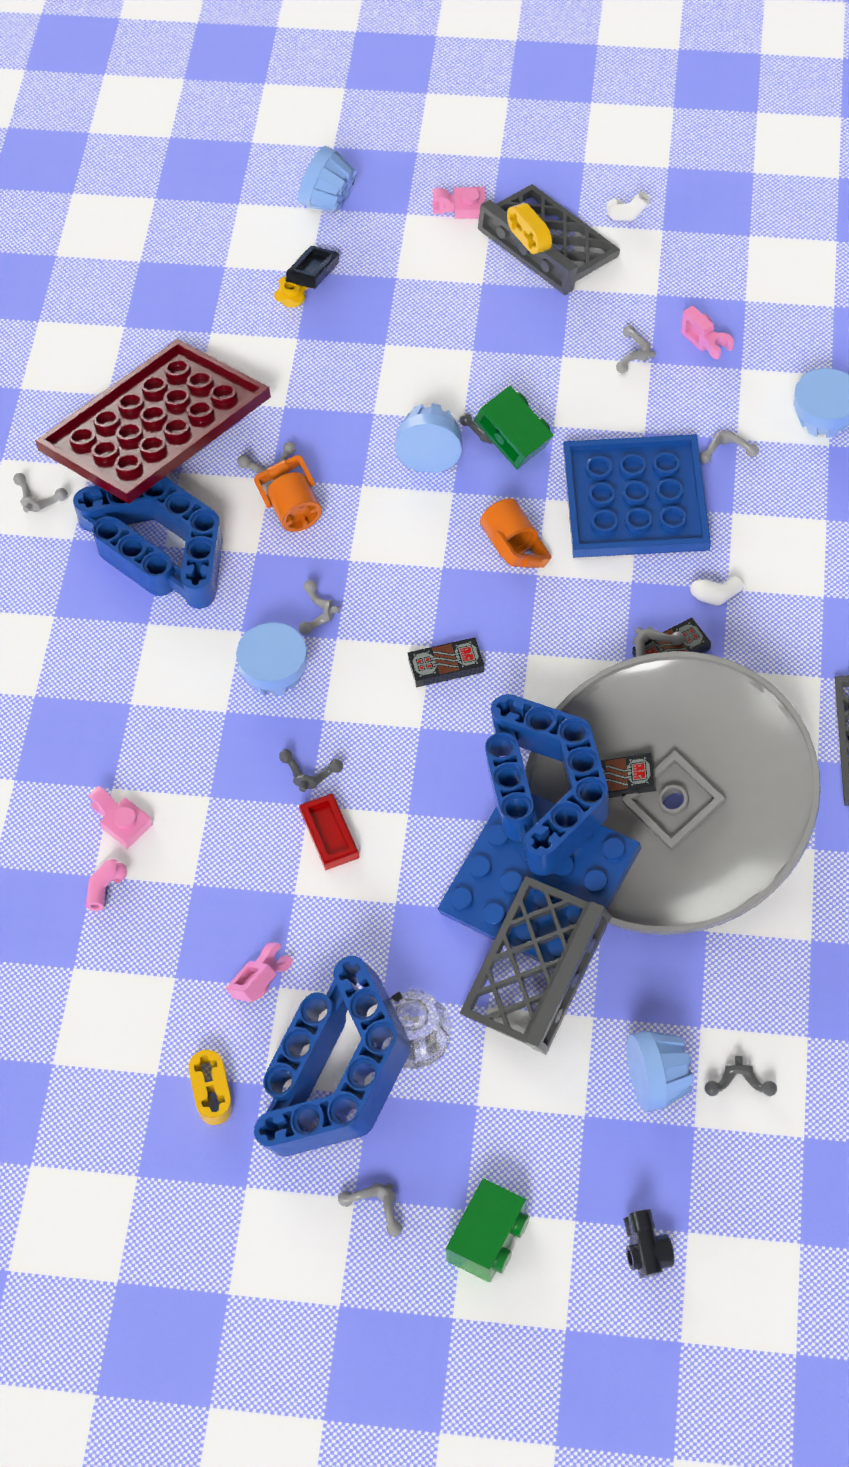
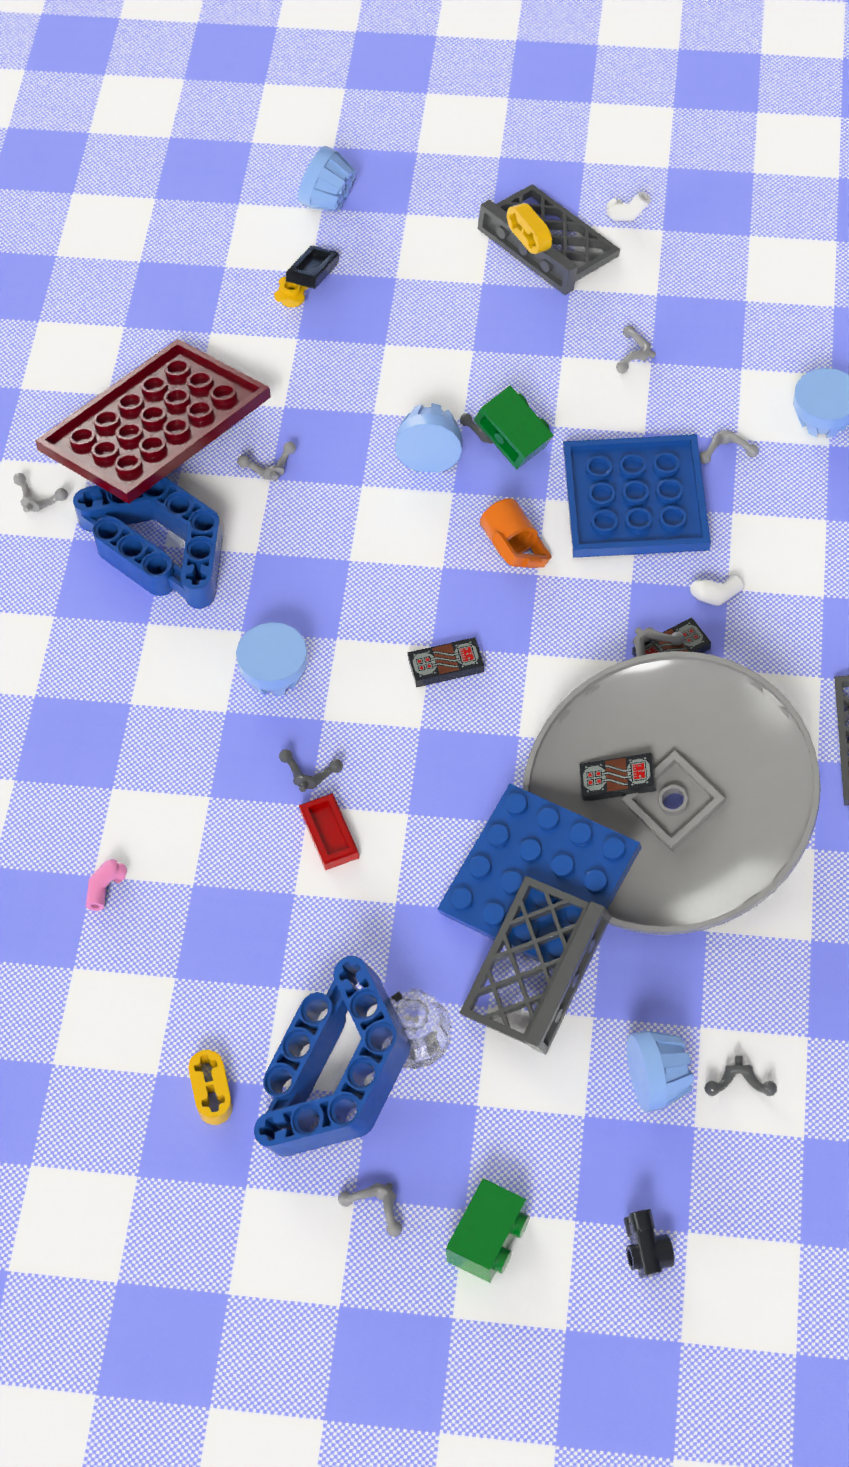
bright pink plate [88,786,153,849] -> none
bright pink plate [225,942,293,1002] -> none
orange piece [254,455,322,532] -> none
light grey piece [299,580,340,635] -> none
bright pink plate [432,187,486,219] -> none
blue piece [485,694,609,876] -> none
bright pink plate [681,305,734,360] -> none

